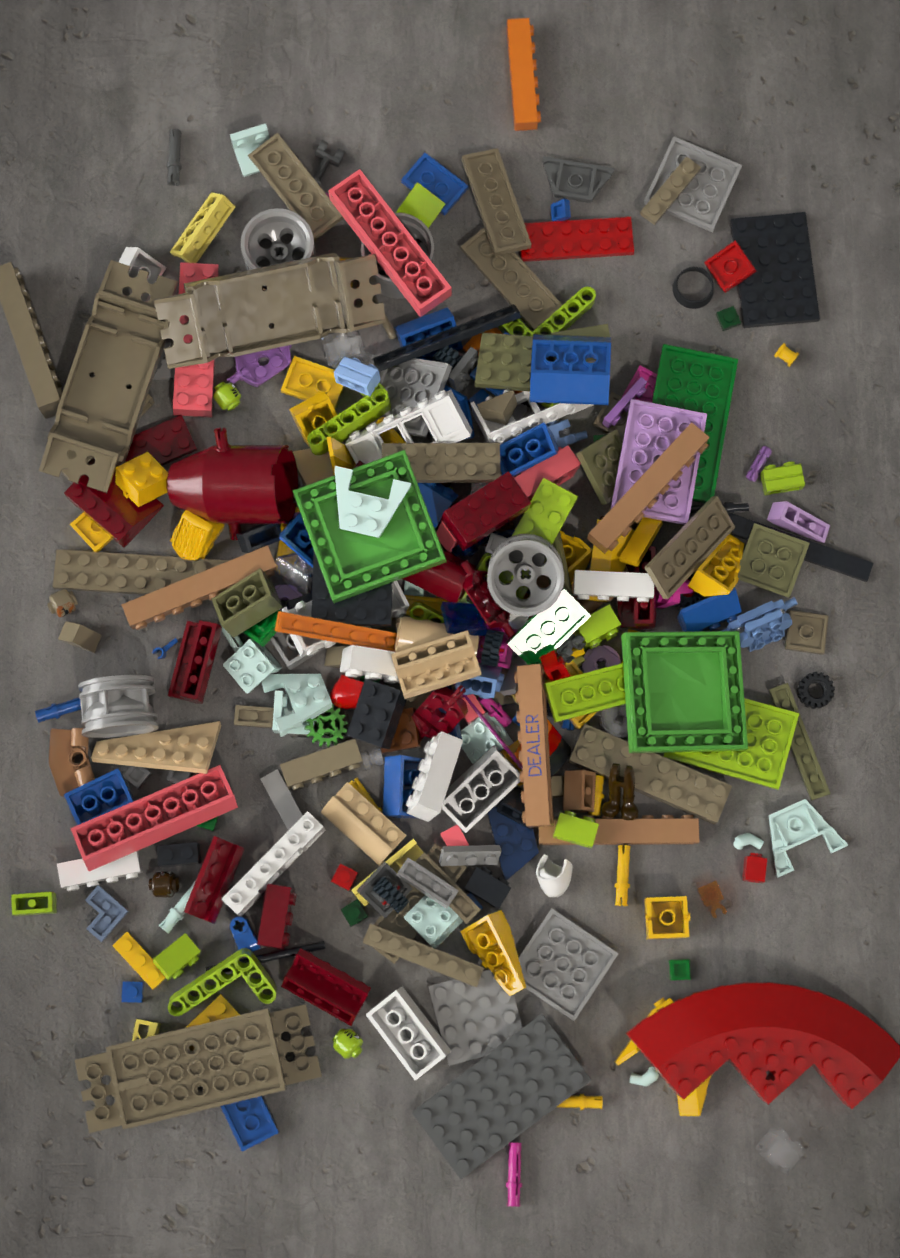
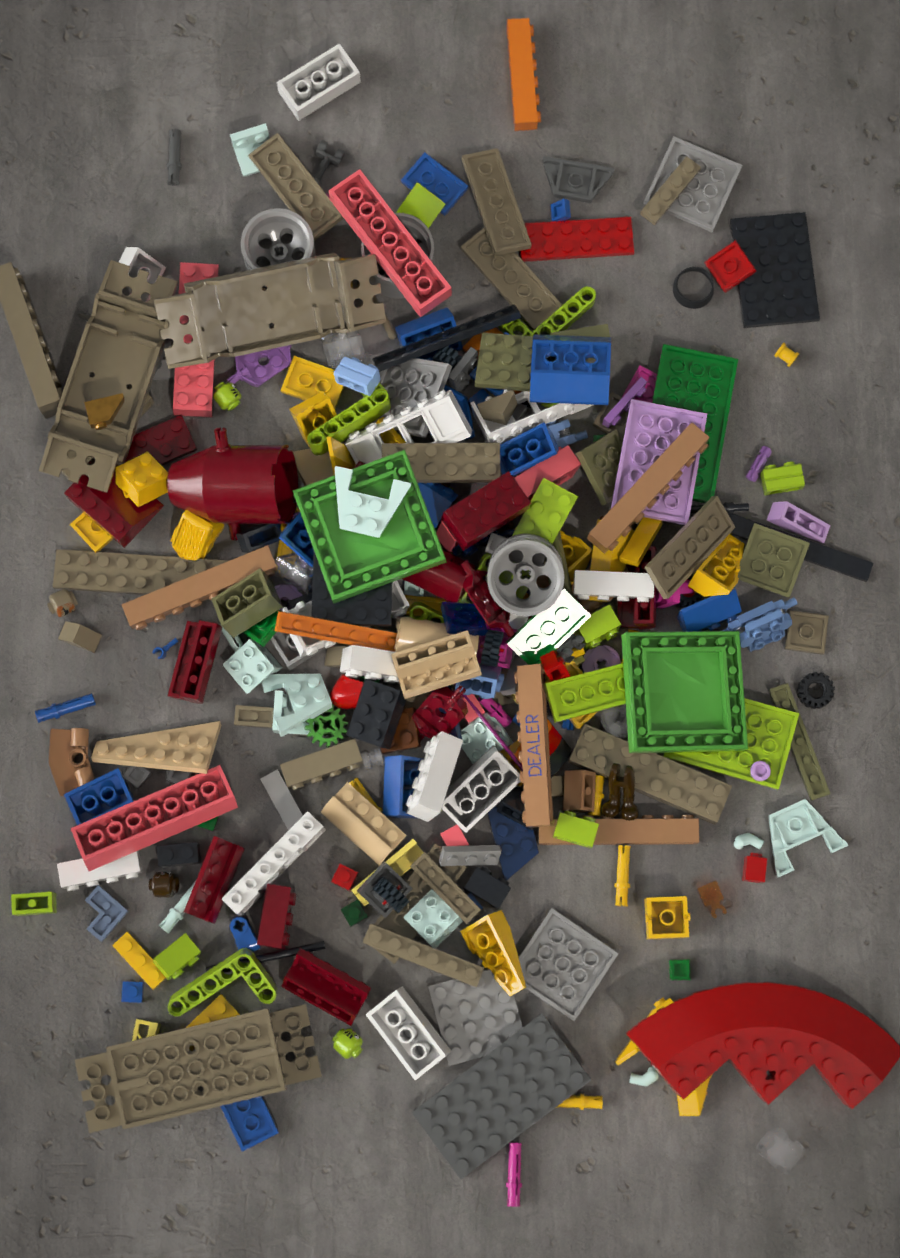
light grey wheel [78,675,159,738] -> none
light yellow fence [170,192,235,263] -> none
light grey plate [396,858,459,909] -> none
white piece [536,854,573,897] -> none
dark green plate [716,306,741,331] -> none
none -> pearl gold slope [84,393,125,430]
none -> white brick [277,44,361,121]
none -> lavender tile [750,761,771,781]

